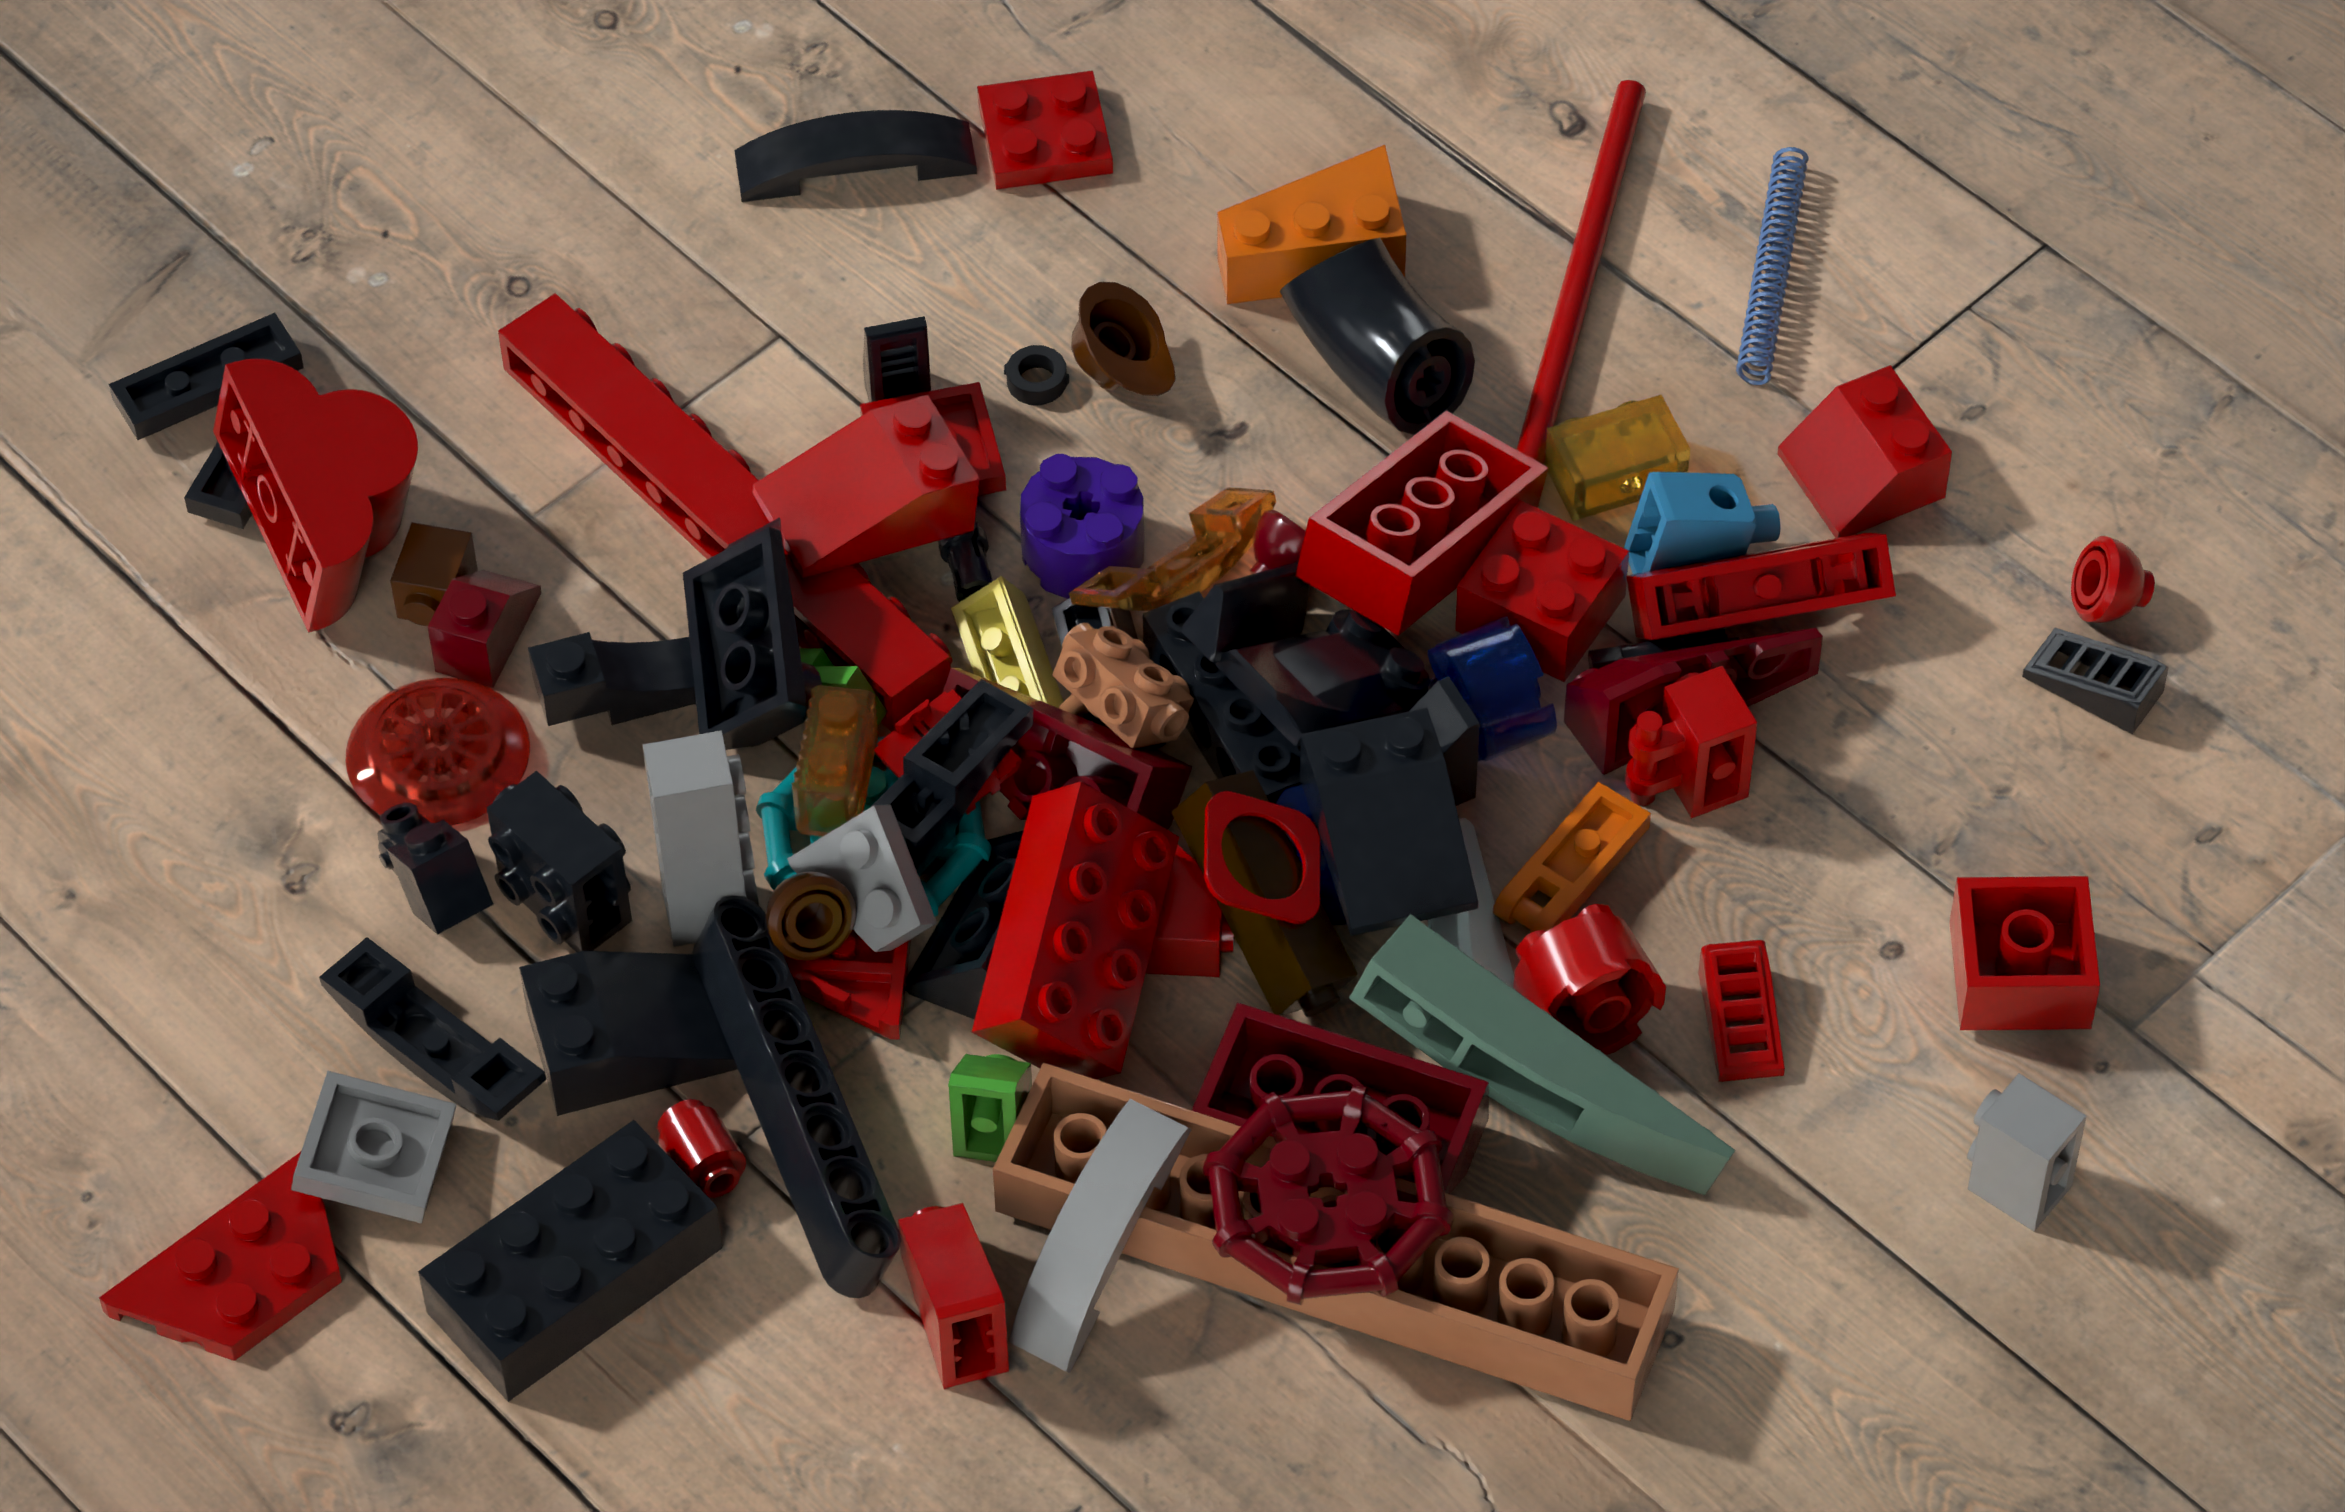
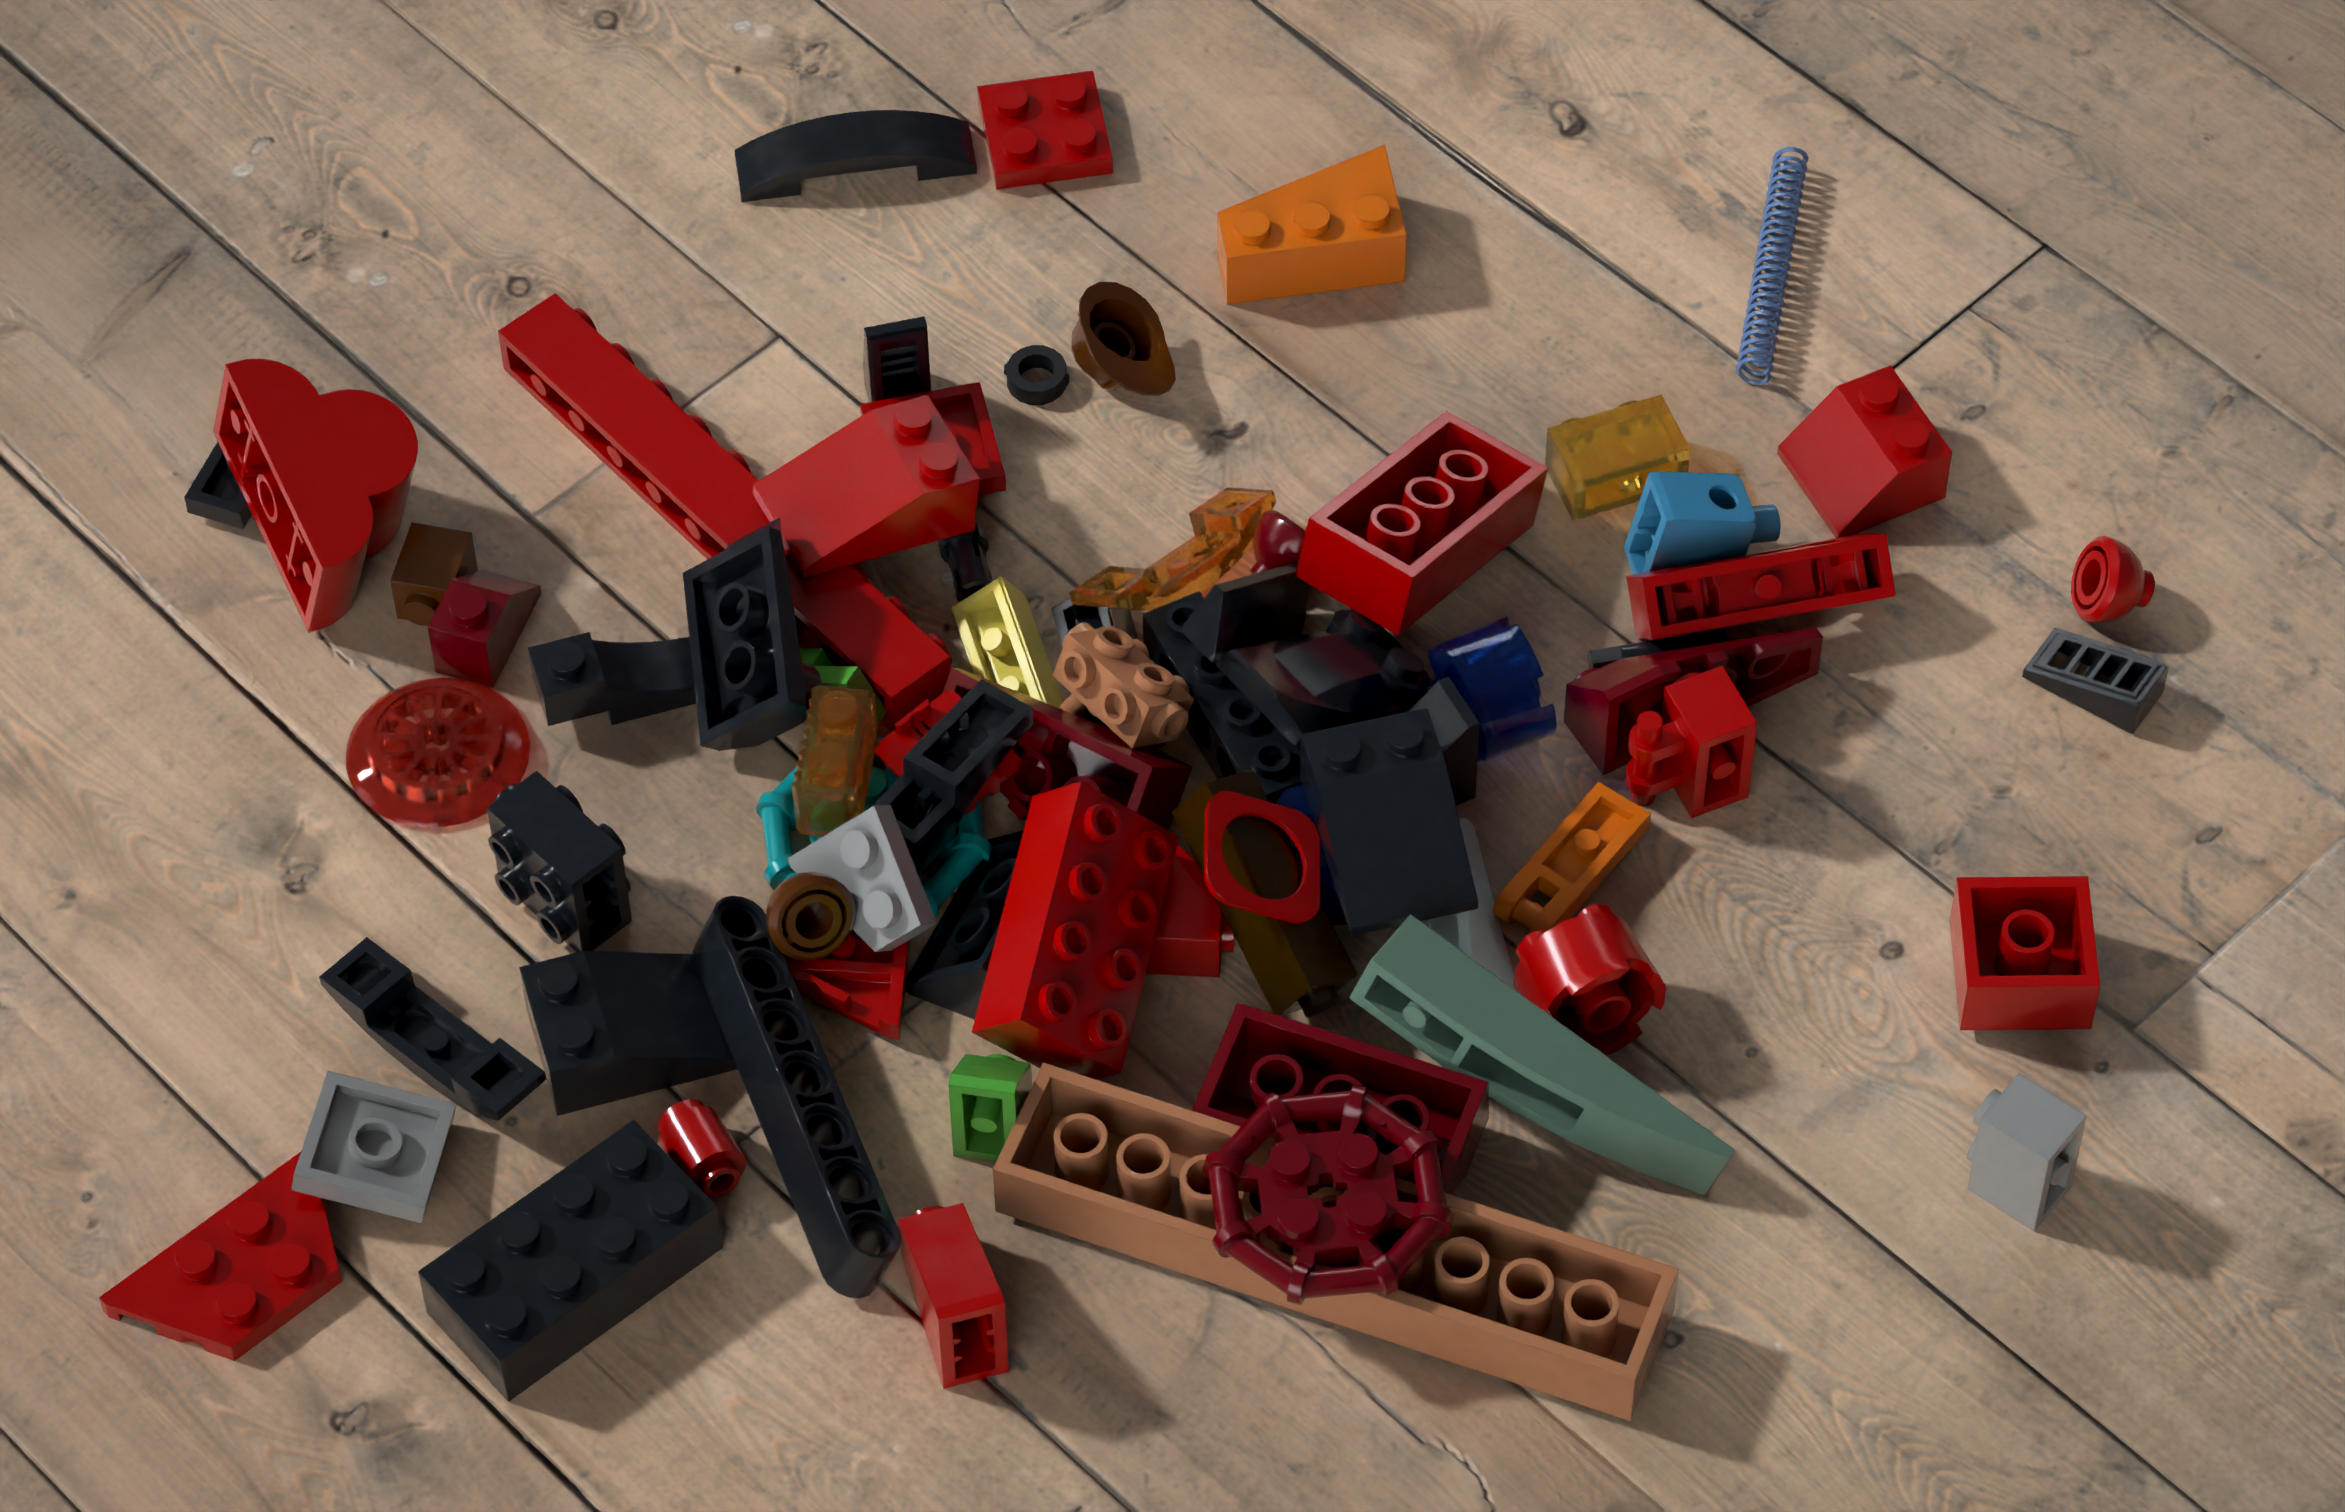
black plate [109,313,304,440] -> none
black brick [377,803,494,935] -> none
light grey brick [643,730,759,947] -> none
light grey slope [1008,1099,1192,1373] -> none
dark purple brick [1020,454,1144,599] -> none
black brick [1280,238,1475,435] -> none
red brick [1455,500,1629,683] -> none
red piece [1516,80,1646,465] -> none
red slope [1698,940,1785,1082] -> none

